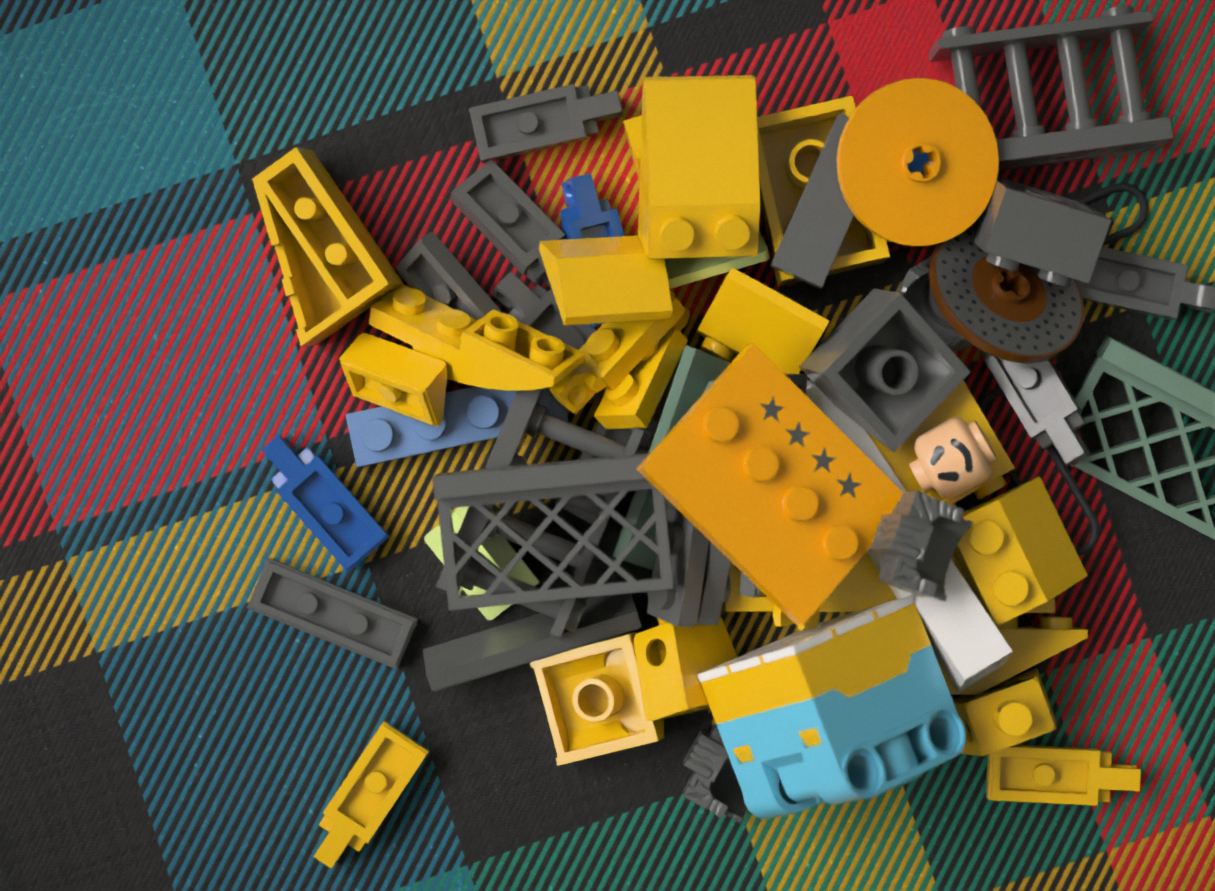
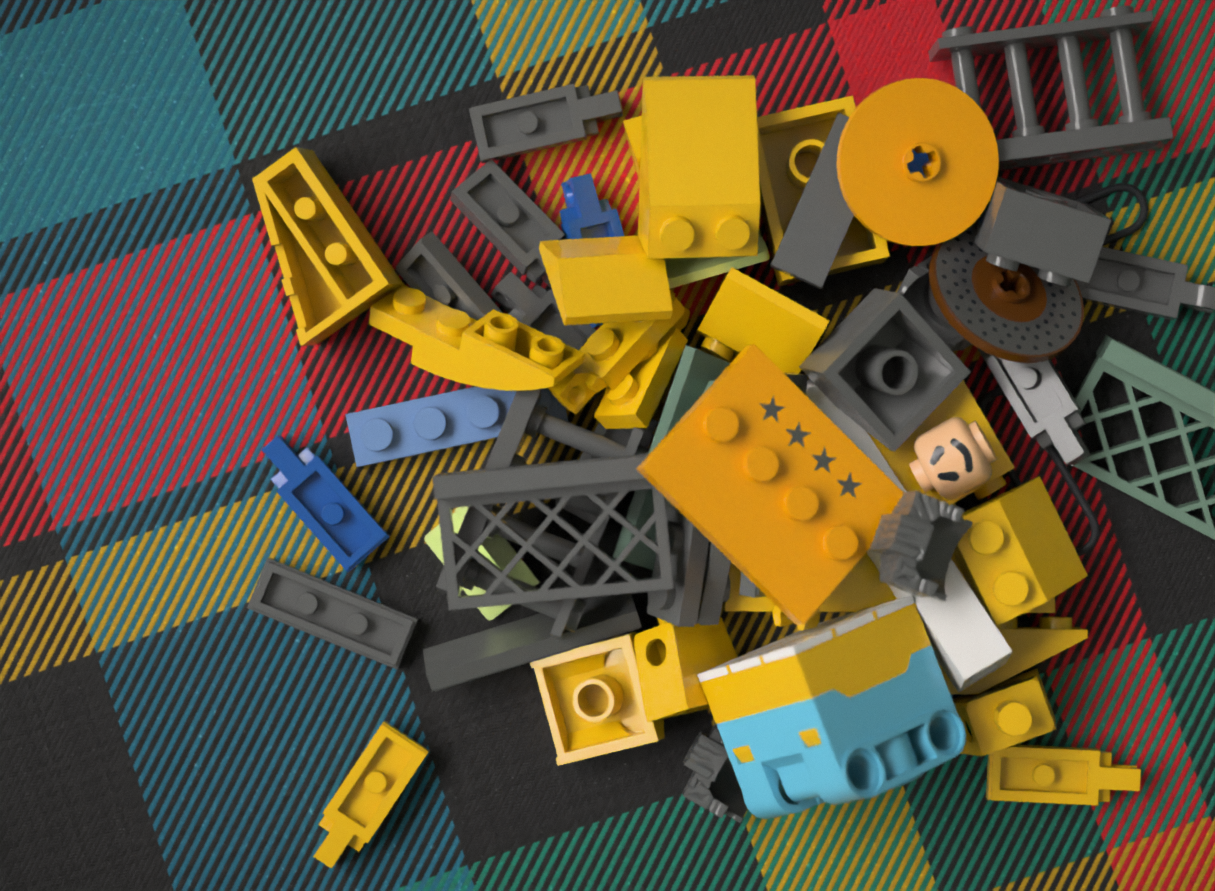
yellow slope [339,333,448,427] -> none

